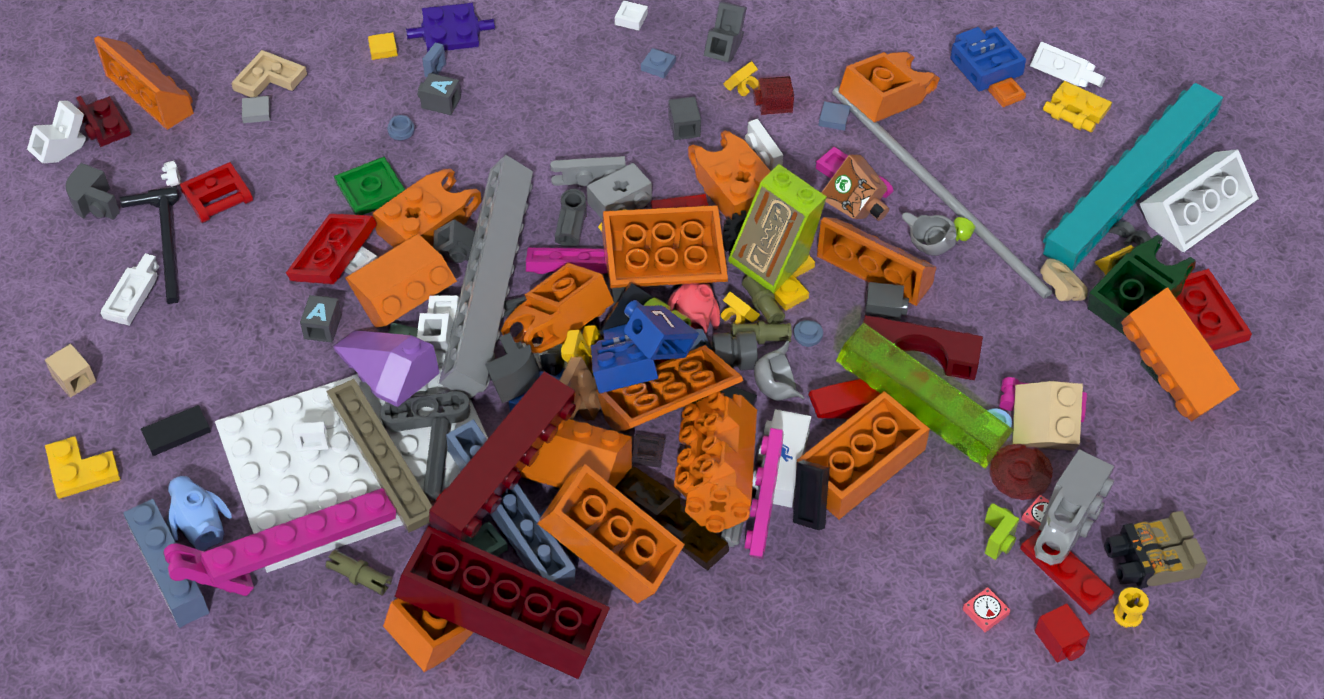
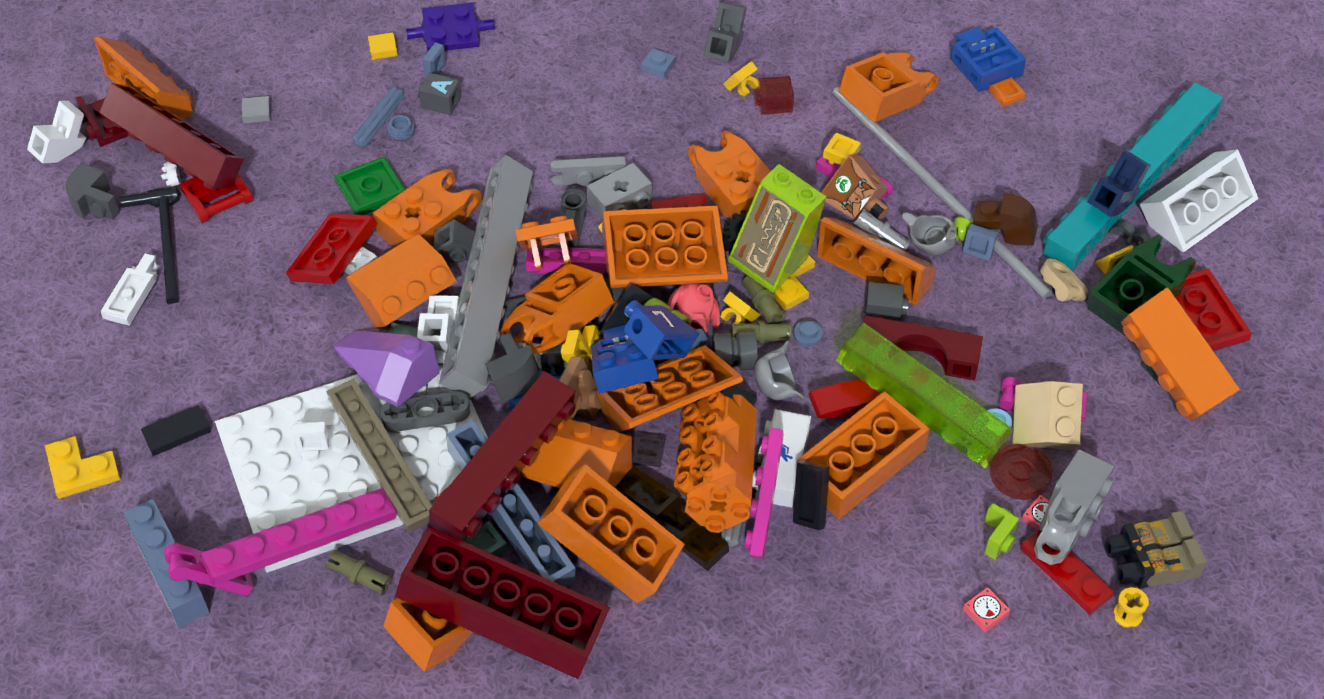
tan brick [45,344,96,398] -> none
light blue animal [167,476,232,551] -> none
tan plate [231,50,307,97] -> none
dark grey brick [300,295,342,343] -> none
dark grey axle [423,417,449,501] -> none
white plate [615,1,648,31] -> none
dark grey brick [668,97,701,140] -> none
white plate [745,119,783,171] -> none
sand blue tile [819,101,851,131] -> none
white hinge [1030,42,1106,88] -> none
red brick [1035,603,1090,663] -> none
yellow plate [1043,81,1112,133] -> none
none -> dark red brick [99,83,244,190]
none -> sand blue axle [352,86,404,147]
none -> orange plate [515,216,578,270]
none -> yellow tile [823,133,861,165]
none -> light grey pin [853,209,911,251]
none -> sand blue plate [962,224,998,261]
none -> reddish brown brick [973,193,1038,245]
none -> dark blue brick [1087,151,1151,217]

